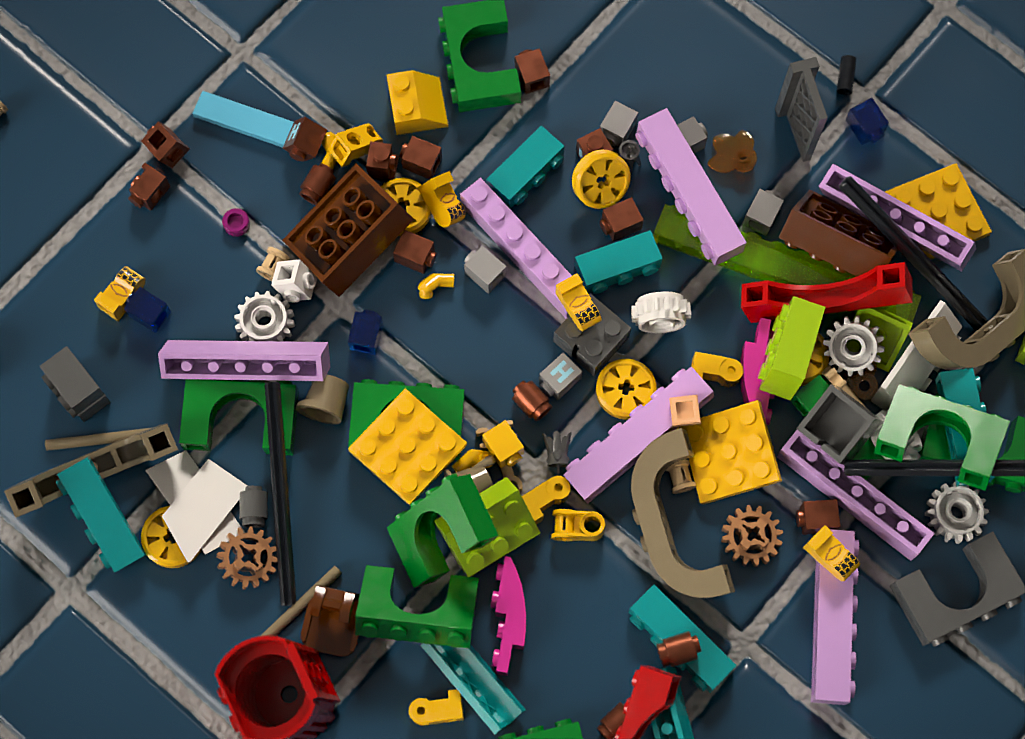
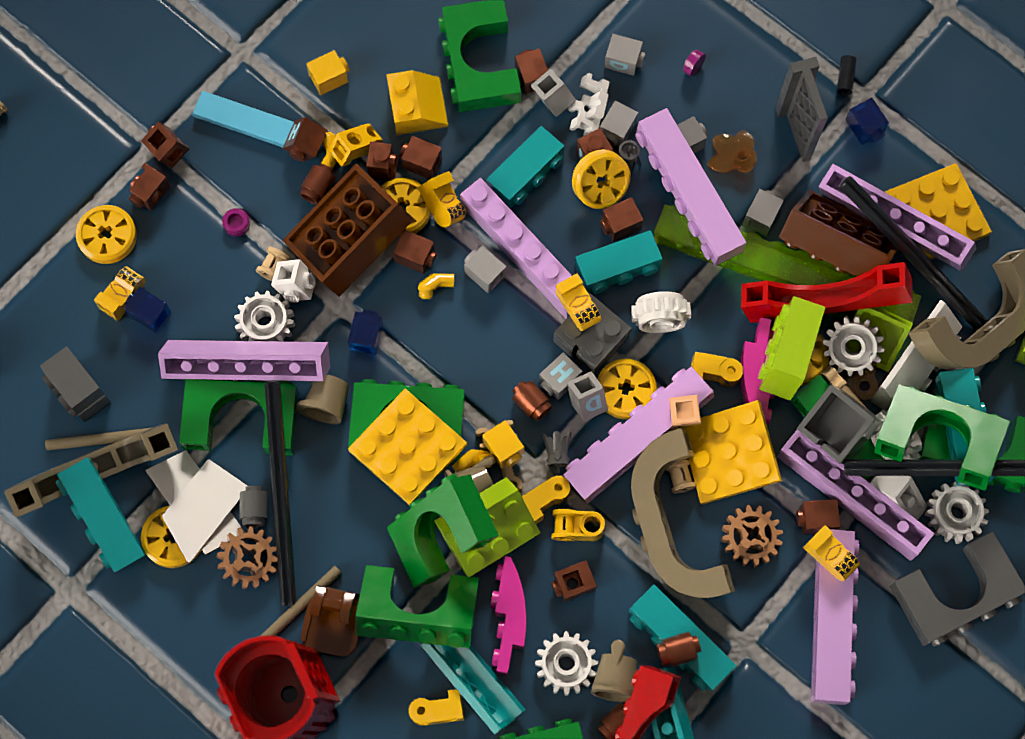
none -> yellow wheel [76,205,137,264]
none -> yellow brick [306,50,350,96]
none -> light grey brick [530,69,576,117]
none -> white gear [535,631,598,696]
none -> copper brick [551,560,597,602]
none -> light grey brick [567,371,608,422]
none -> white piece [568,73,609,136]
none -> dark tan hat [591,640,638,703]
none -> light grey brick [604,34,646,76]
none -> magenta tile [683,49,706,77]
none -> white slope [870,476,928,520]

